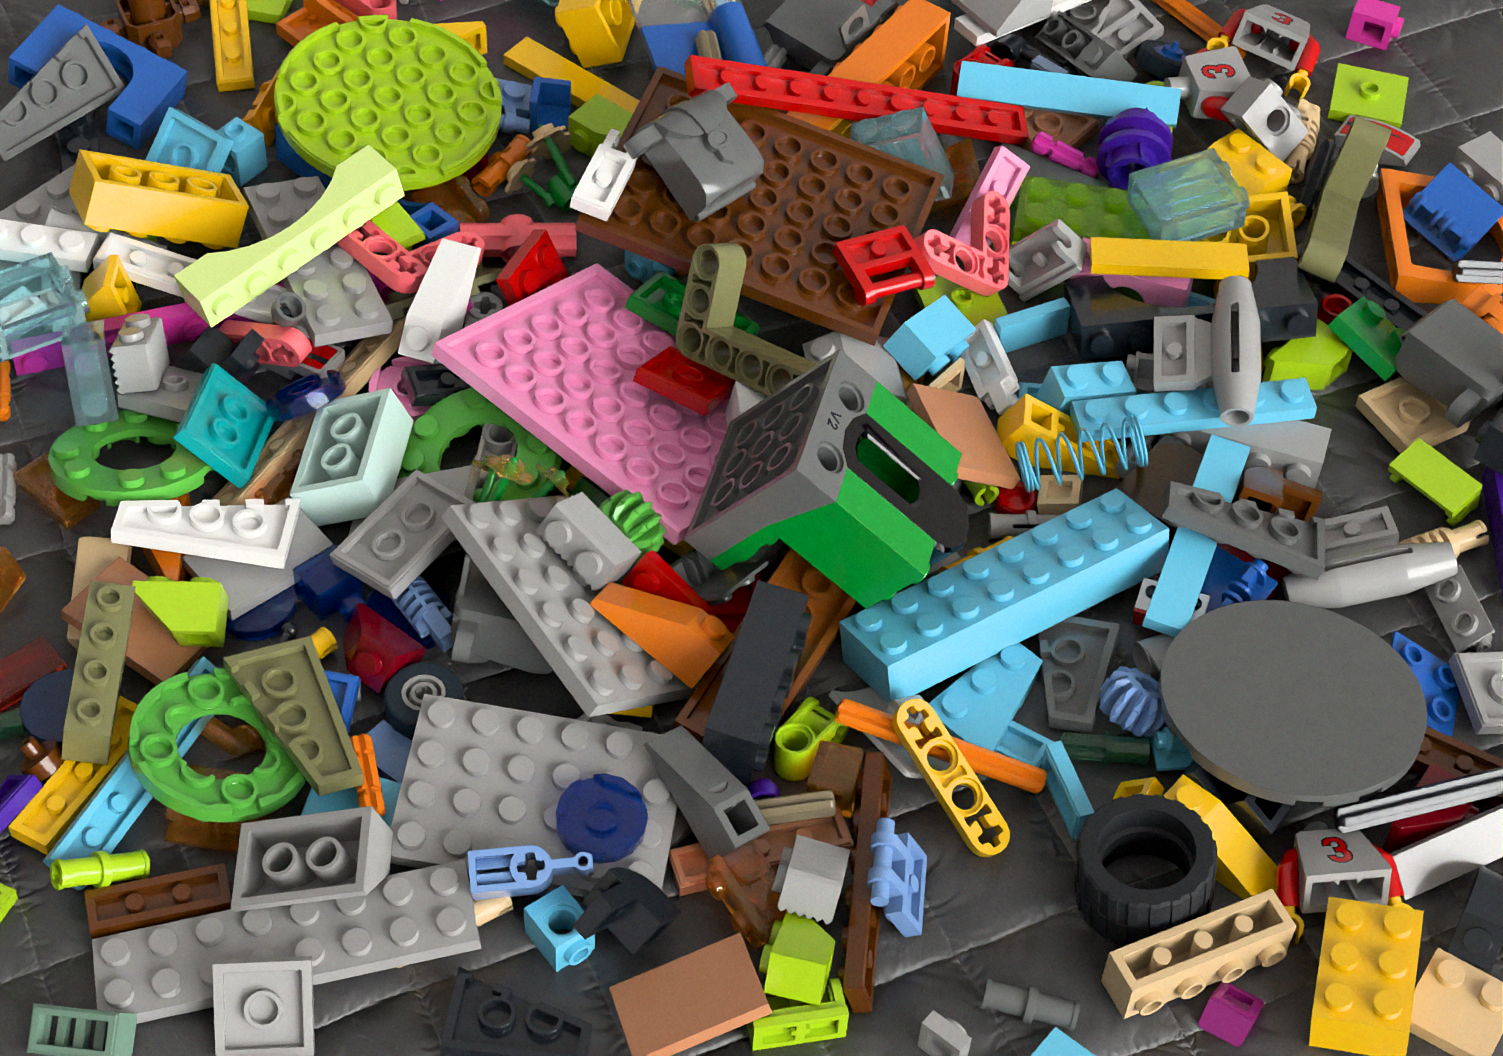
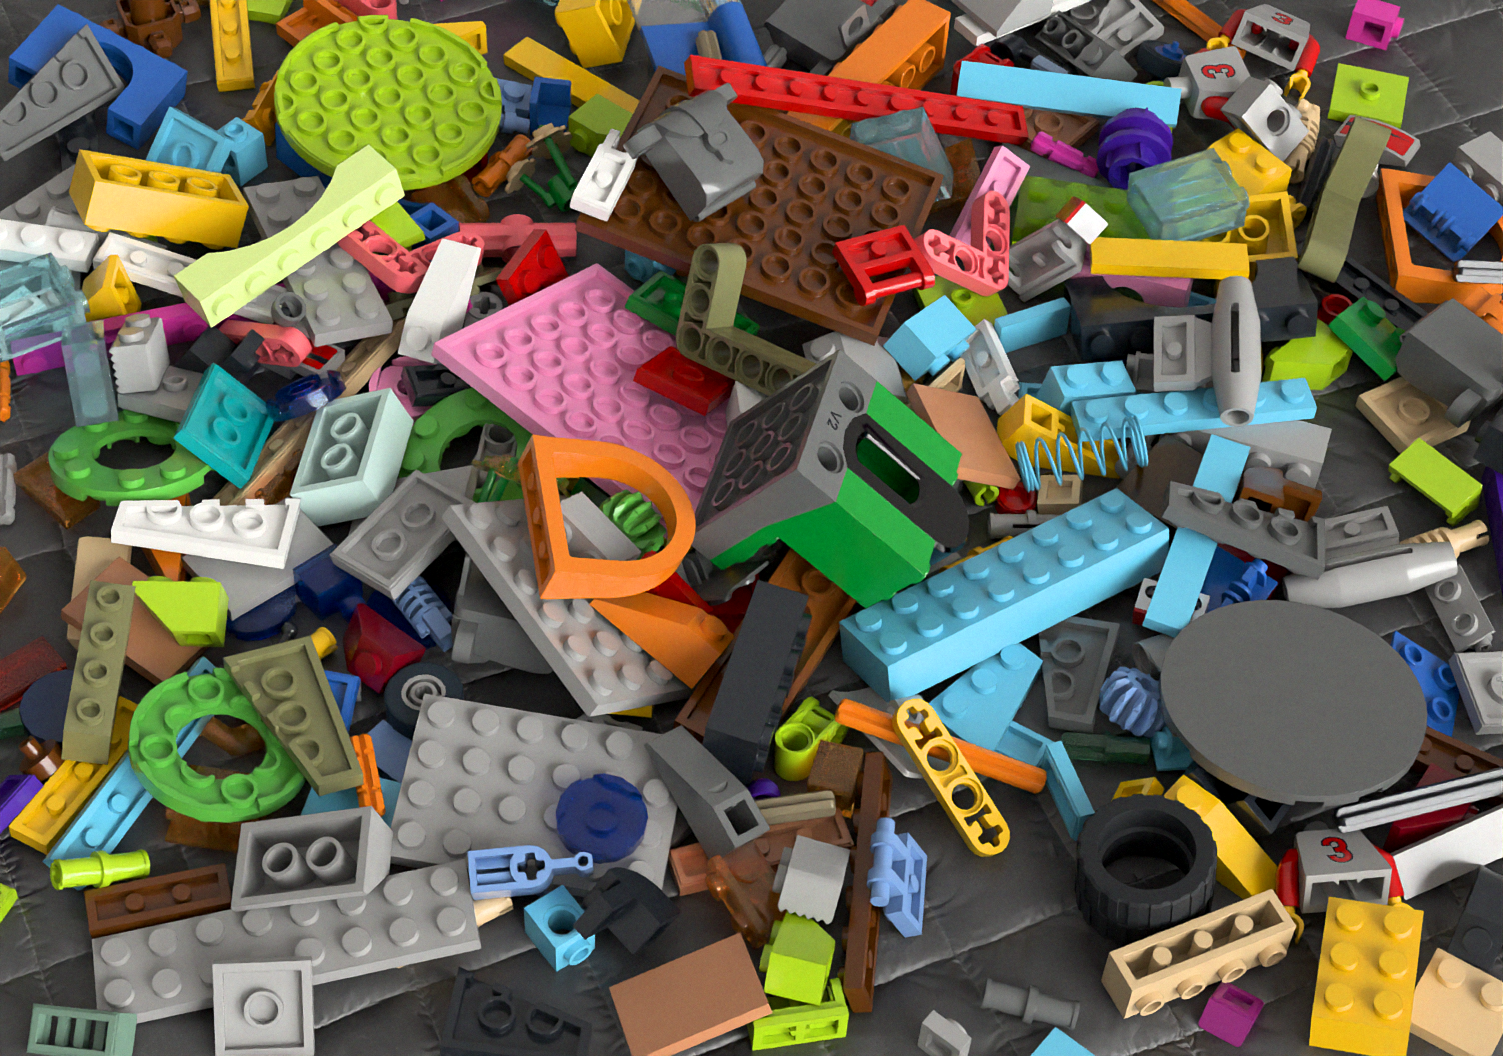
none -> orange window [518,434,696,599]
none -> piece [1055,196,1108,244]

